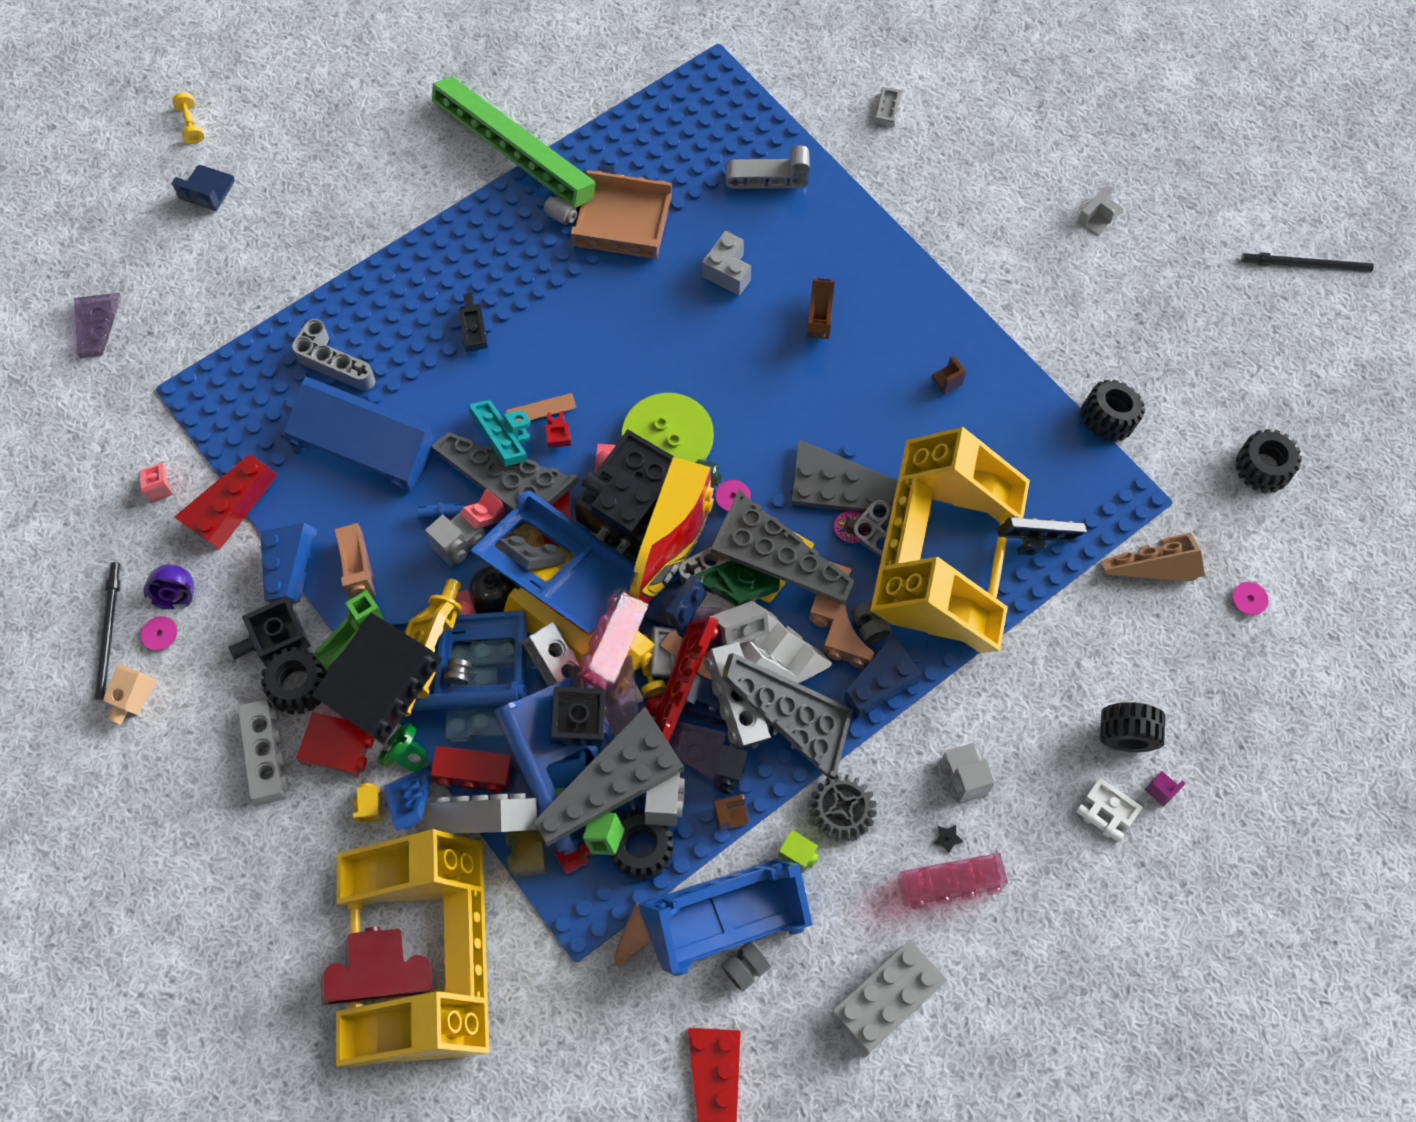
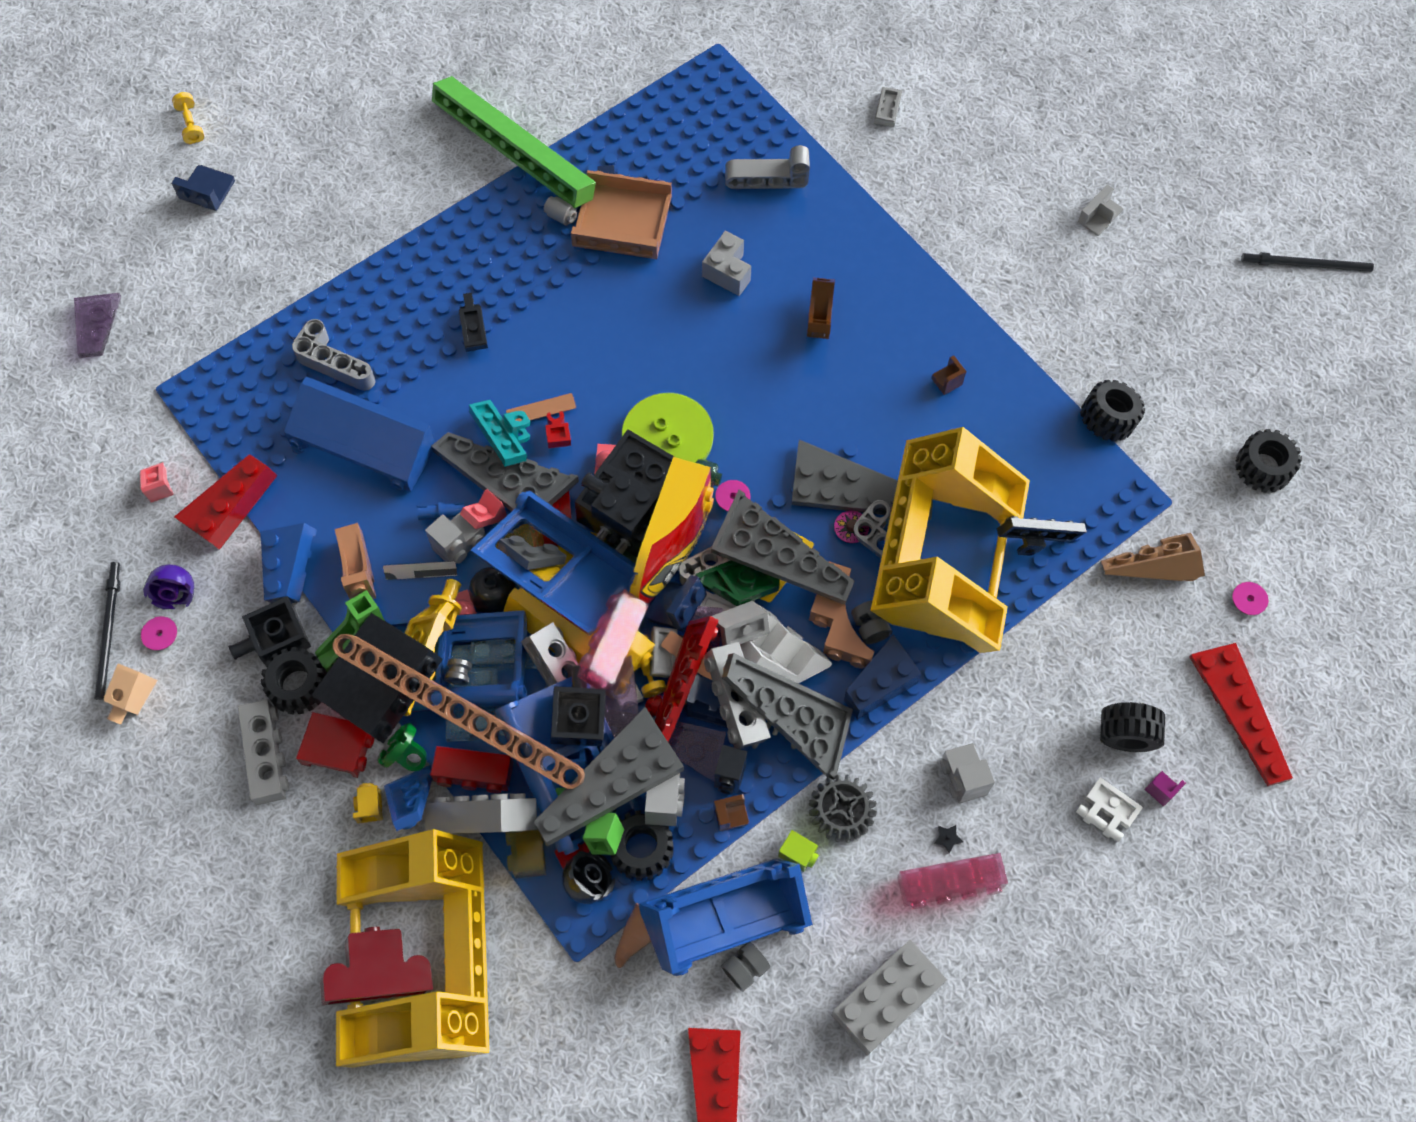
none -> nougat beam [333,634,585,789]
none -> white sticker [383,561,457,580]
none -> black cylinder [562,850,615,904]
none -> red wing [1189,643,1293,787]

